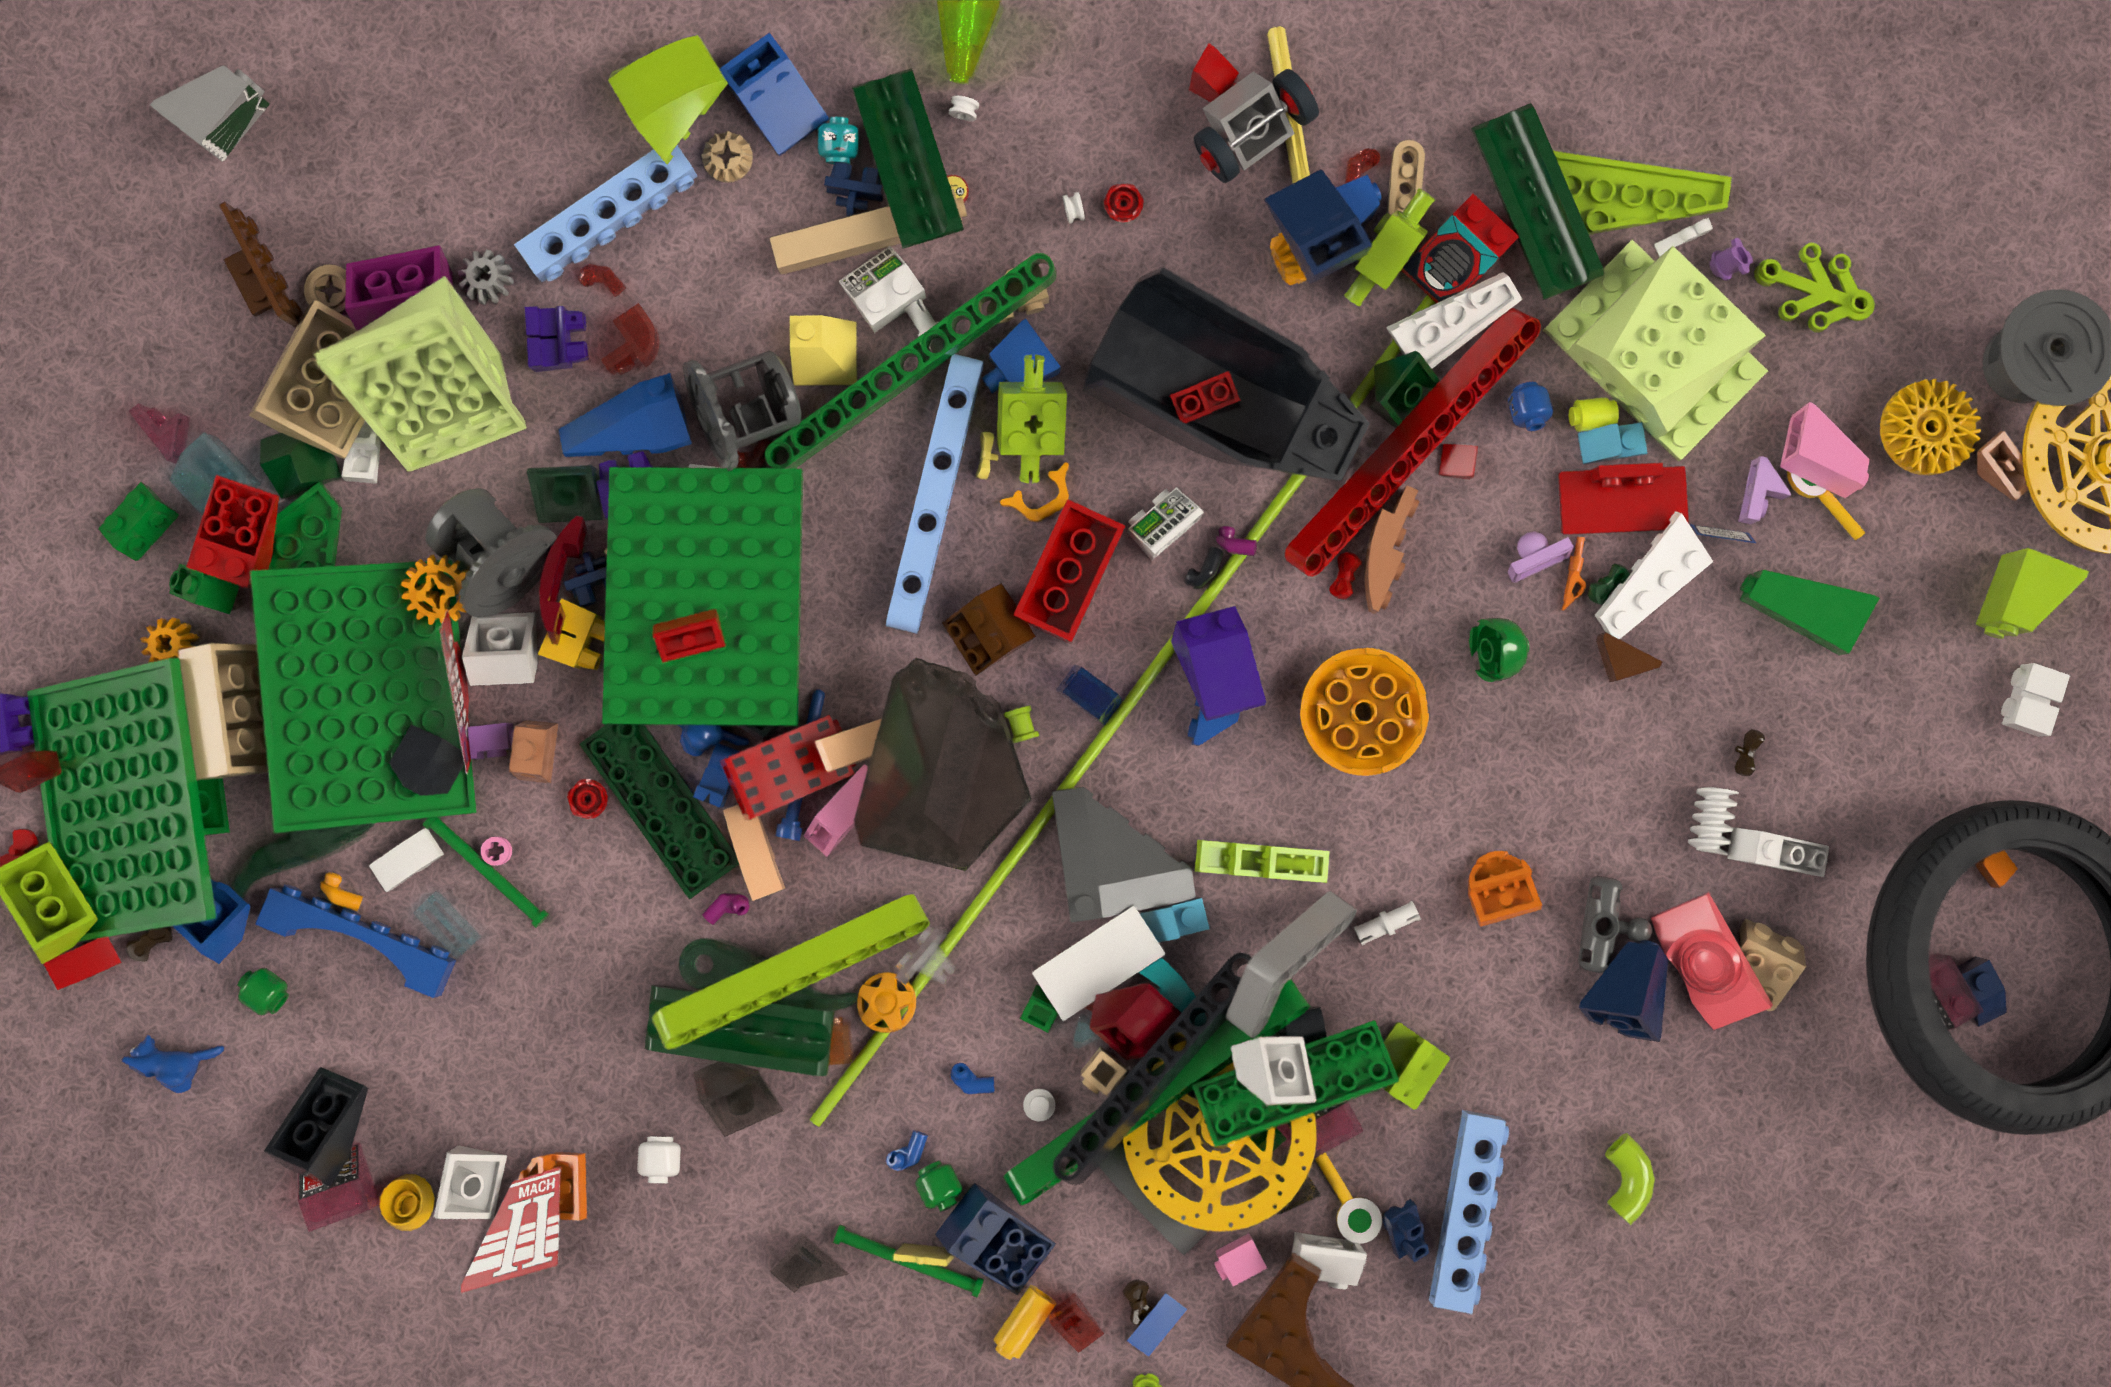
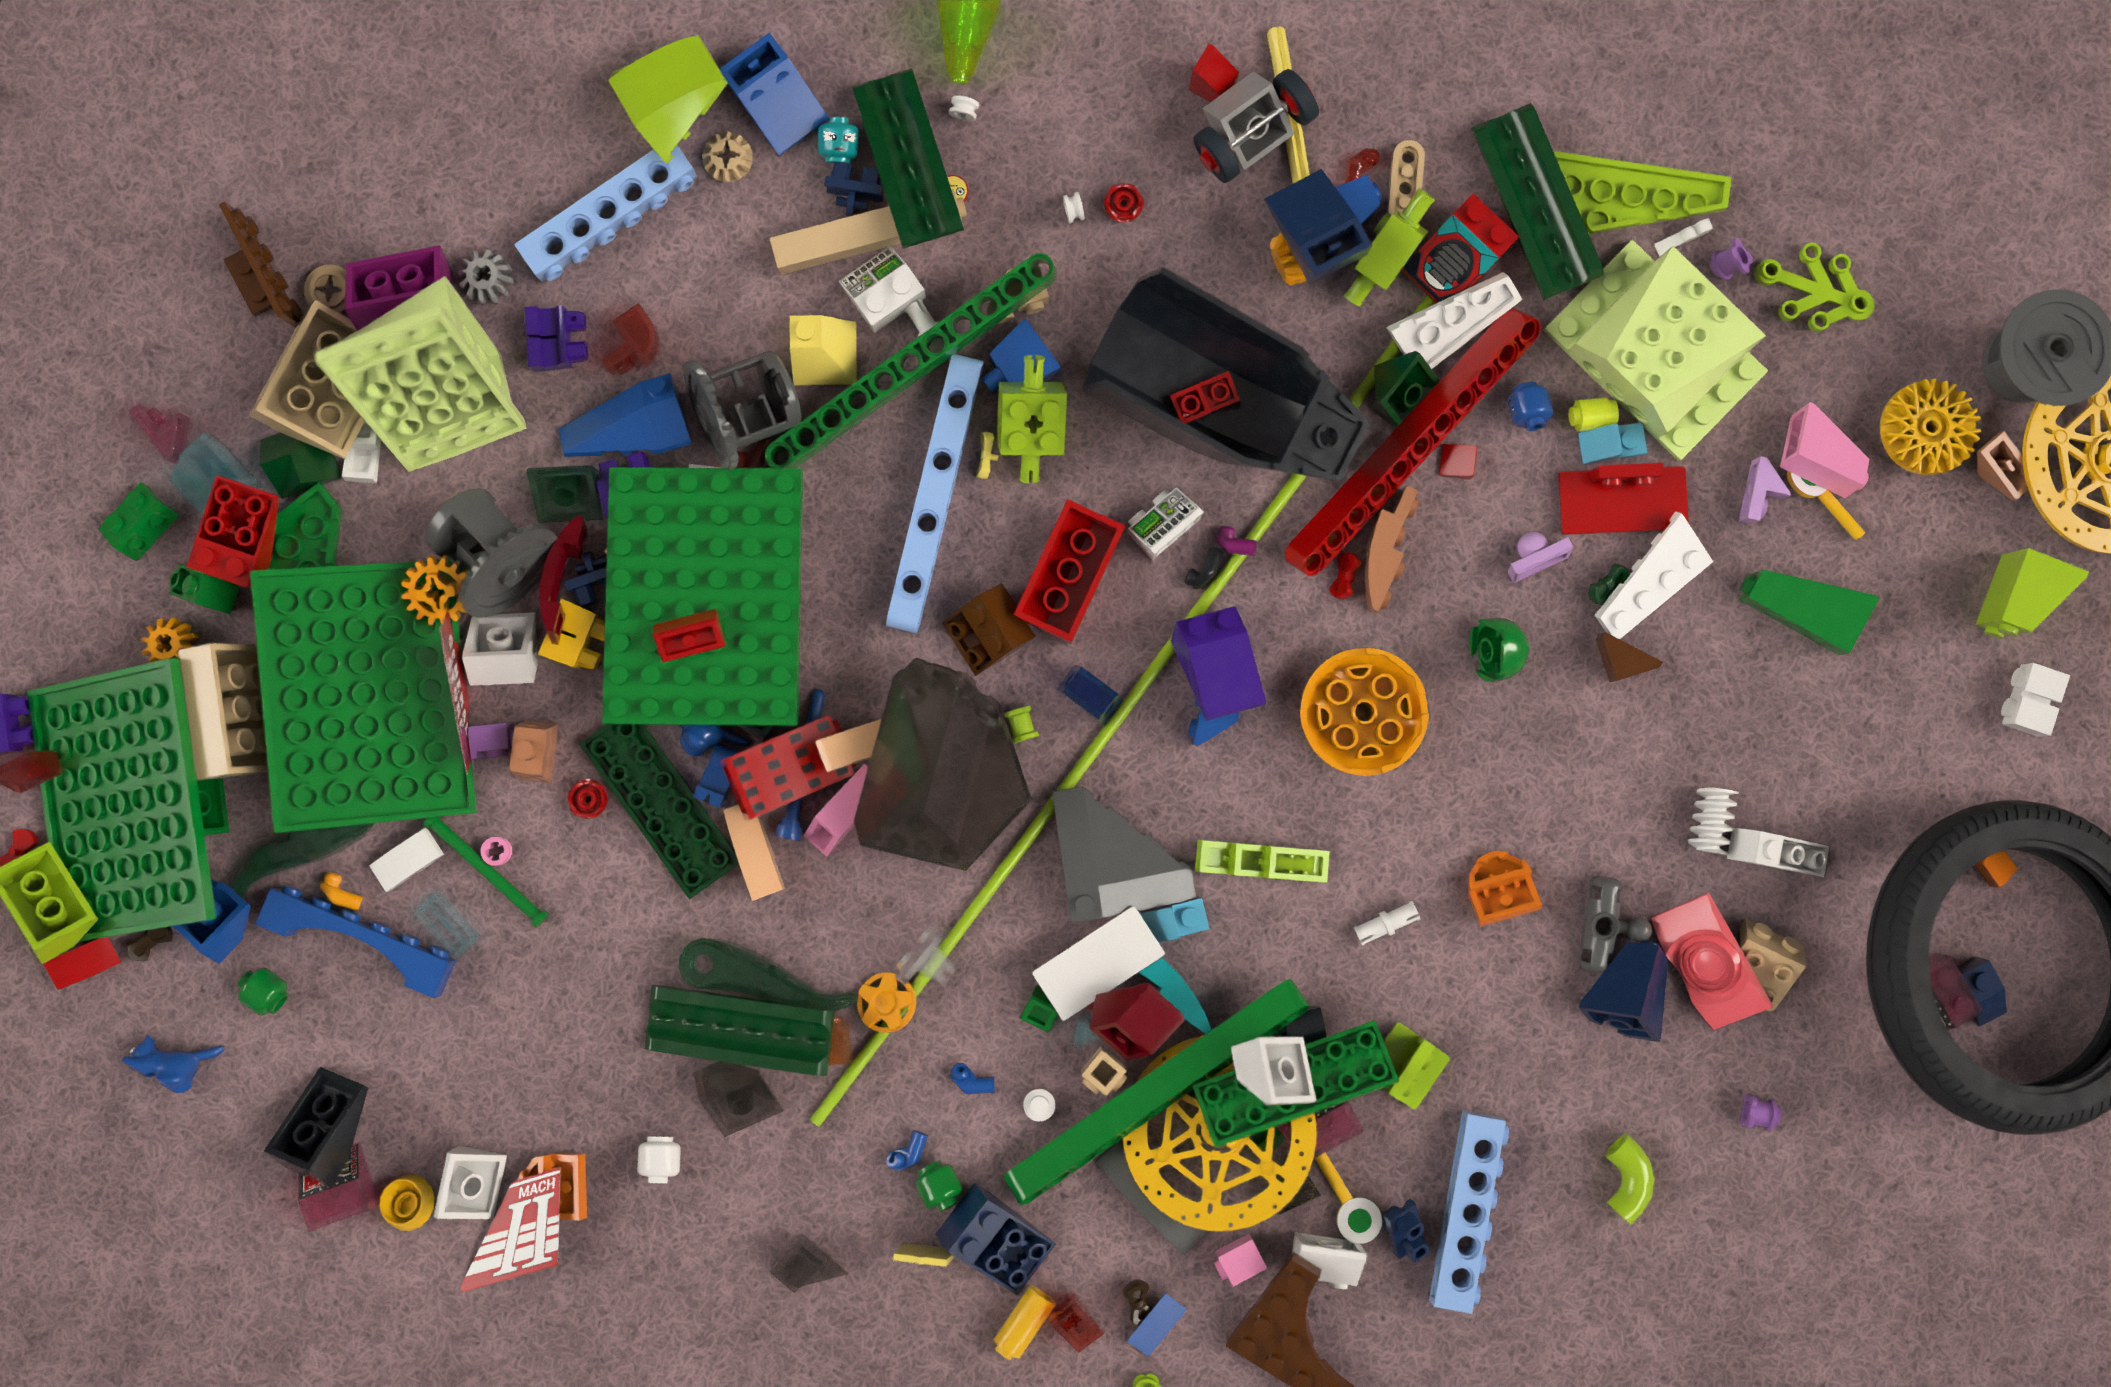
light grey slope [150,65,270,162] -> none
black slope [389,724,465,796] -> none
clear red arm [578,264,626,297] -> none
lime beam [652,894,930,1049] -> none
magenta arm [702,893,750,925] -> none
green bar [833,1224,984,1298] -> none
light orange helmet [1000,462,1069,523] -> none
black beam [1053,952,1252,1185] -> none
light grey beam [1226,891,1357,1038] -> none
orange hand [1561,536,1586,611] -> none
sticker [1690,524,1756,543] -> none
dark brown piece [1734,729,1765,776] -> none
none -> medium lavender brick [1740,1094,1781,1131]

